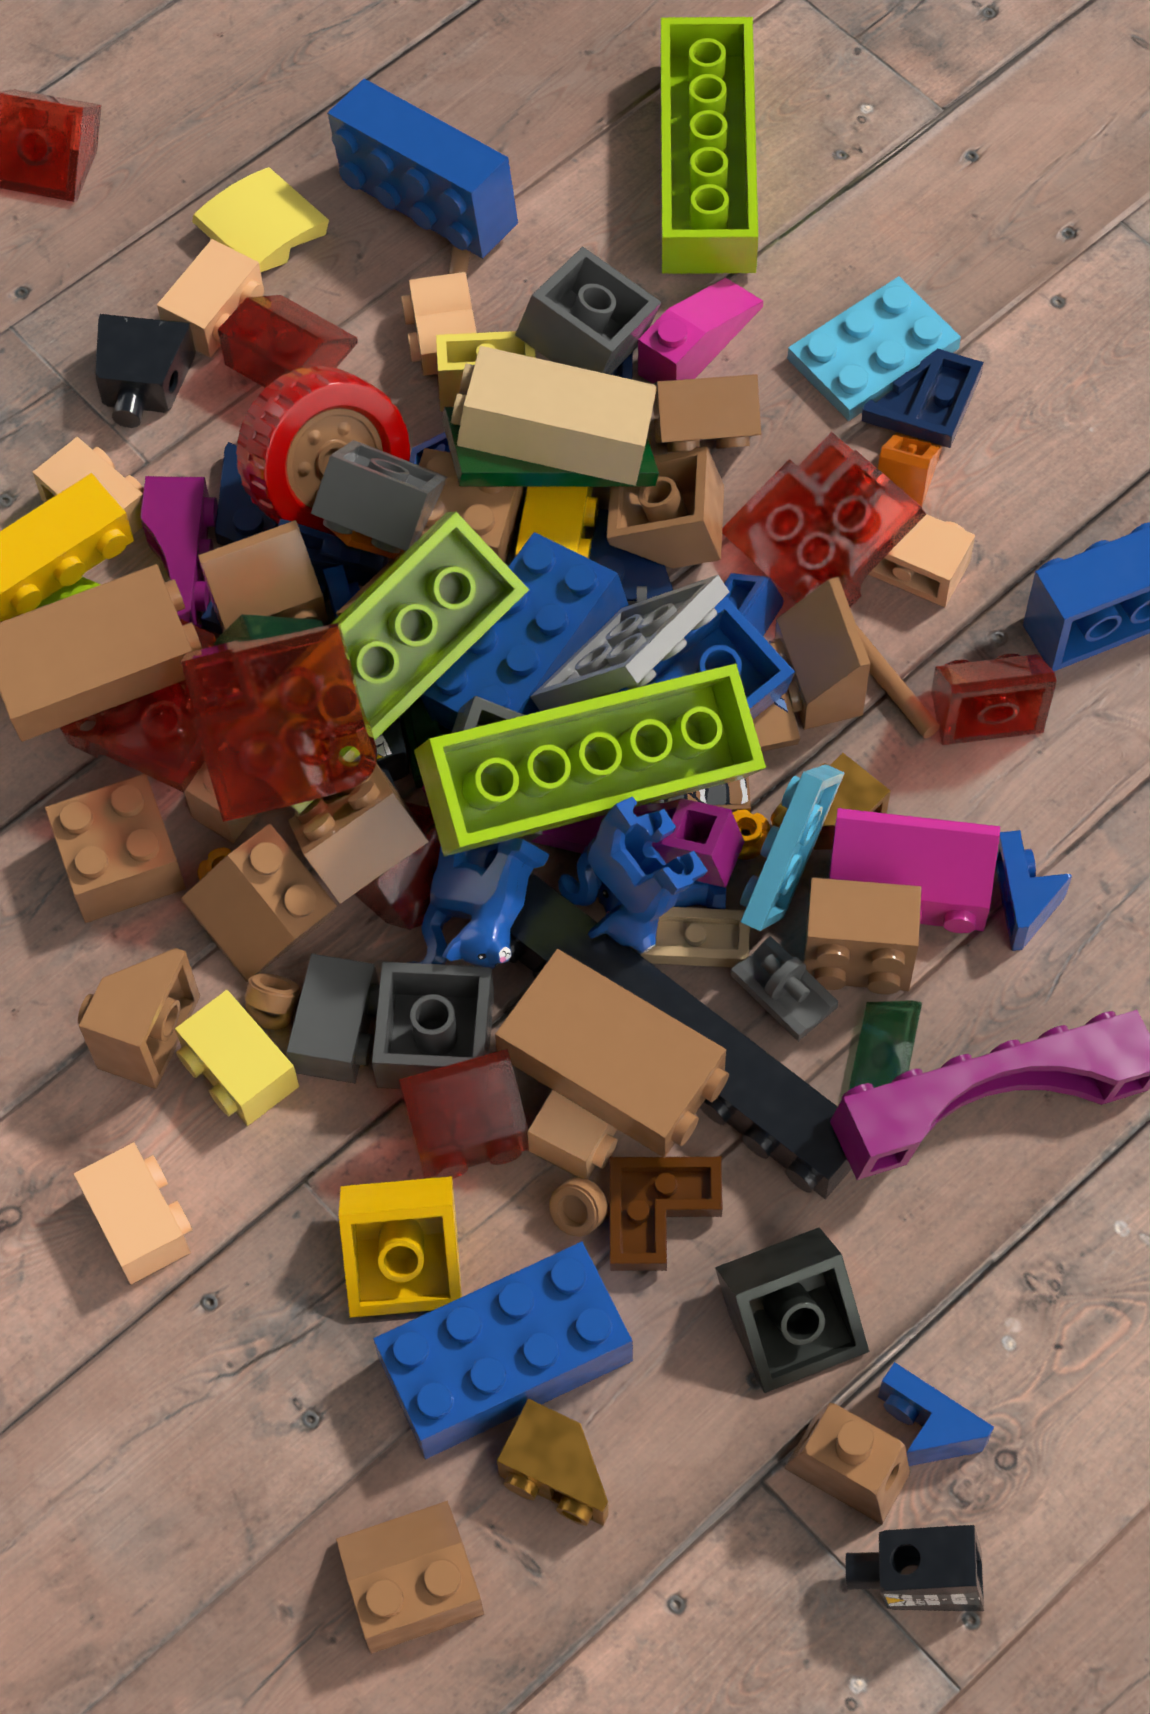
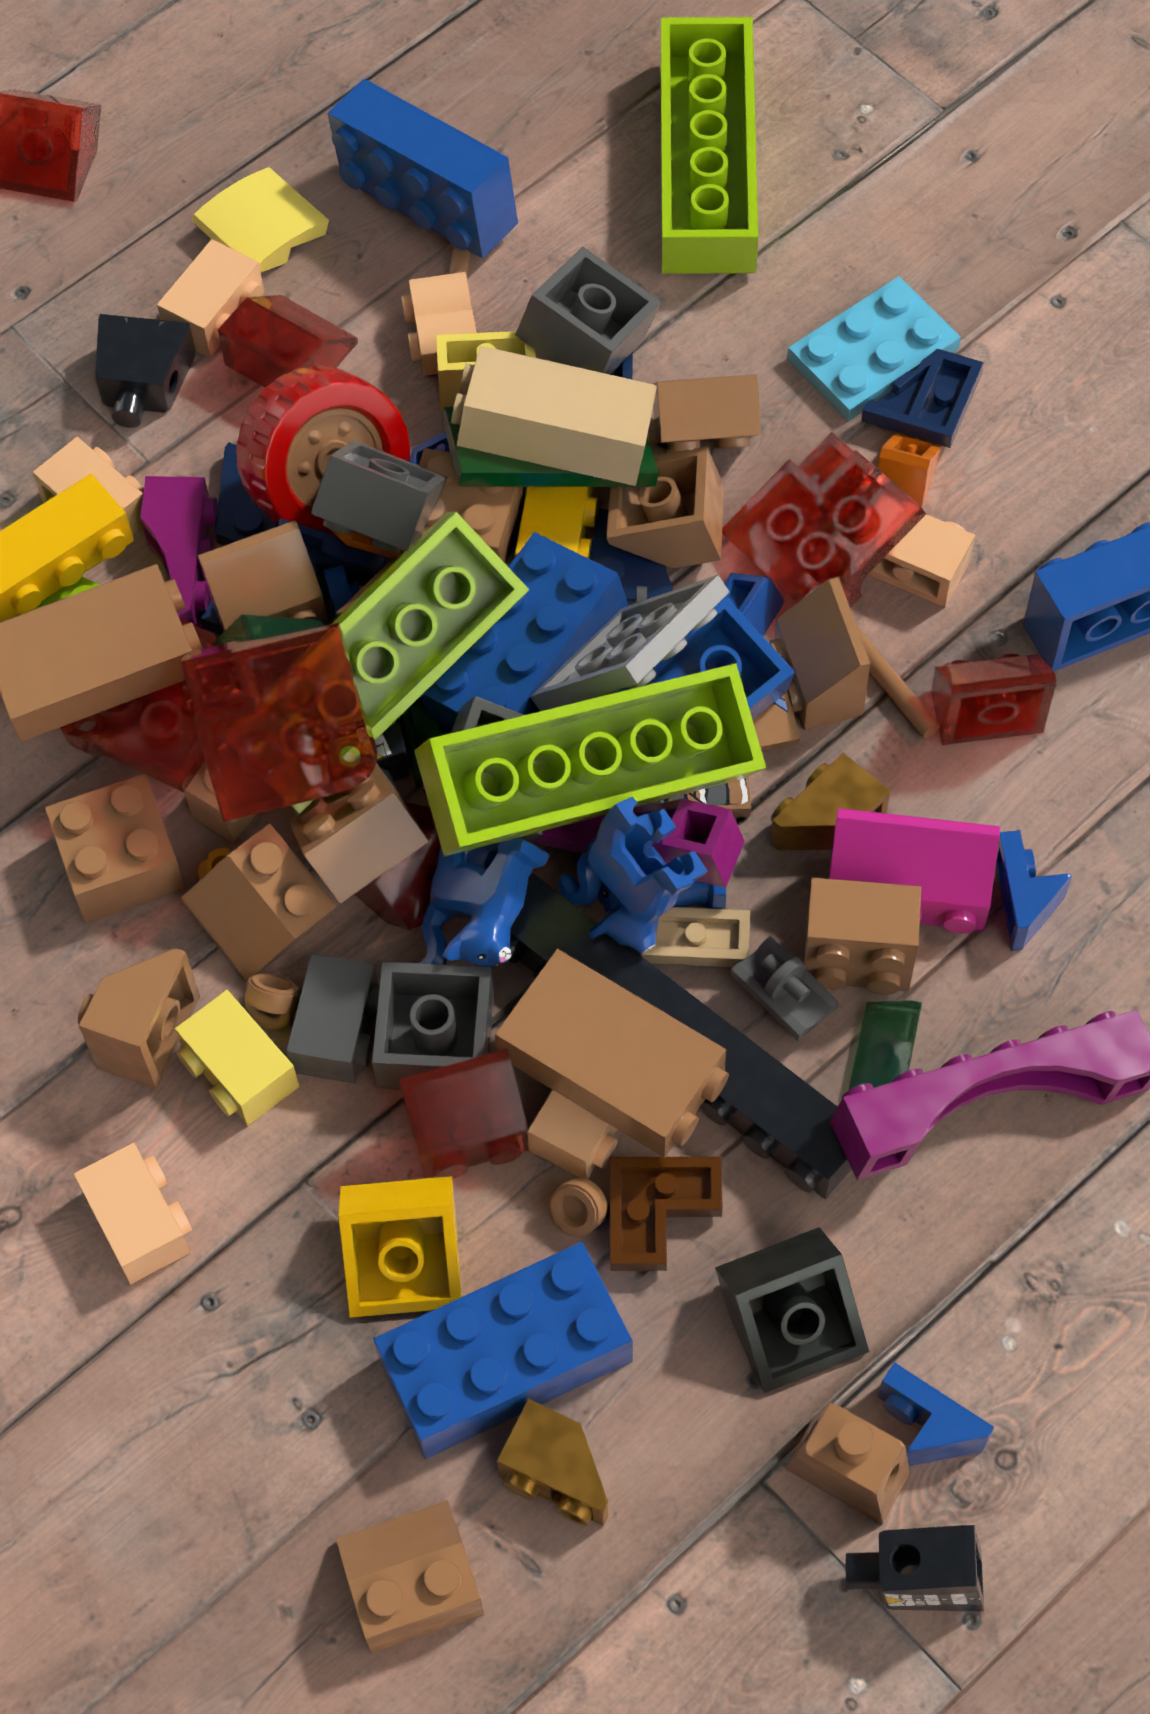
dark pink slope [638,278,763,384] -> none
light orange plate [732,809,770,860] -> none
medium azure plate [740,764,845,931] -> none

